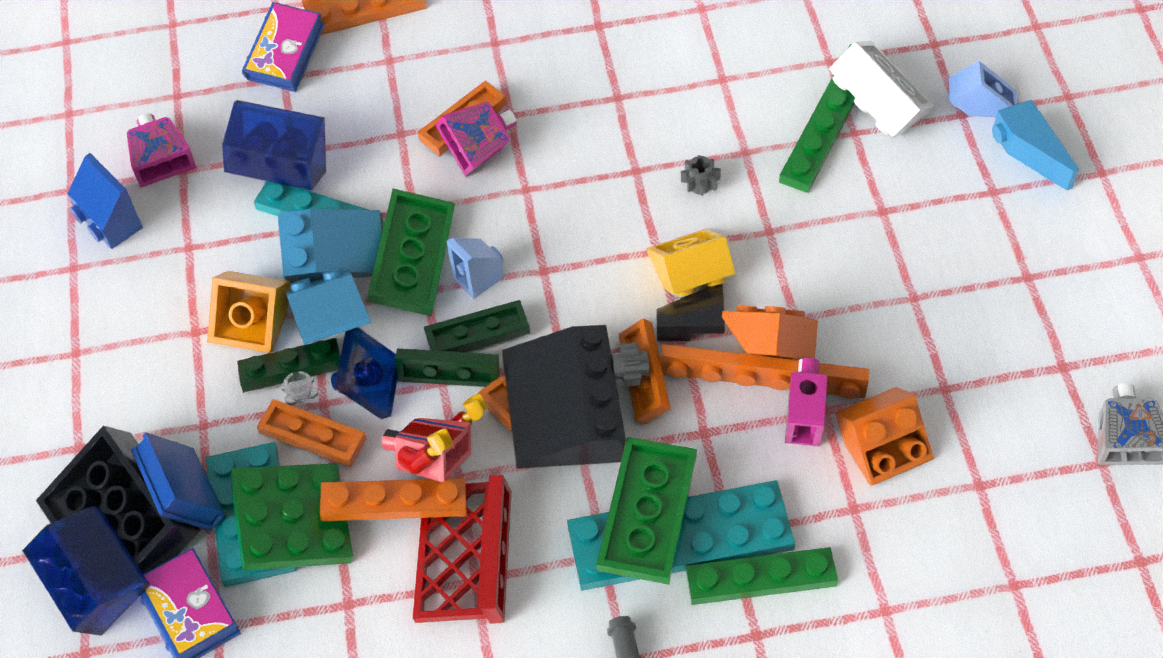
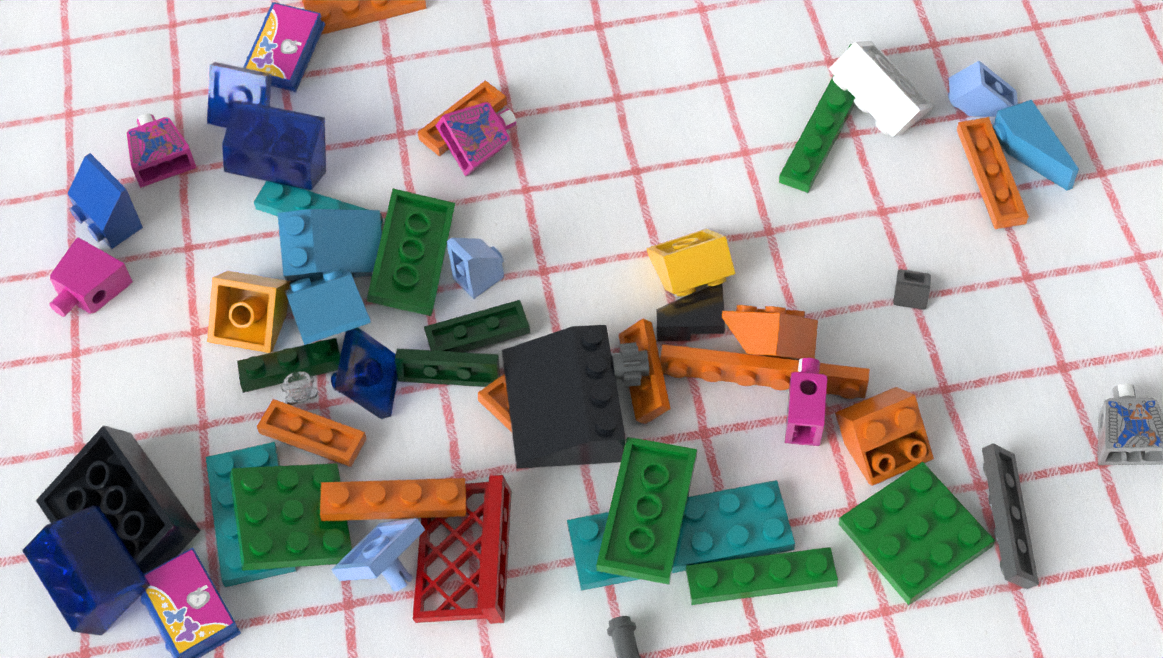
blue piece [131,432,224,530] -> none
torso [382,394,487,482] -> none
dark grey gear [681,155,721,196] -> none
none -> dark pink torso [49,237,133,317]
none -> clear blue tile [207,62,272,136]
none -> light blue tile [331,518,425,591]
none -> green plate [838,462,995,605]
none -> dark grey slope [893,269,931,310]
none -> orange plate [957,117,1029,229]
none -> dark grey plate [982,443,1039,589]

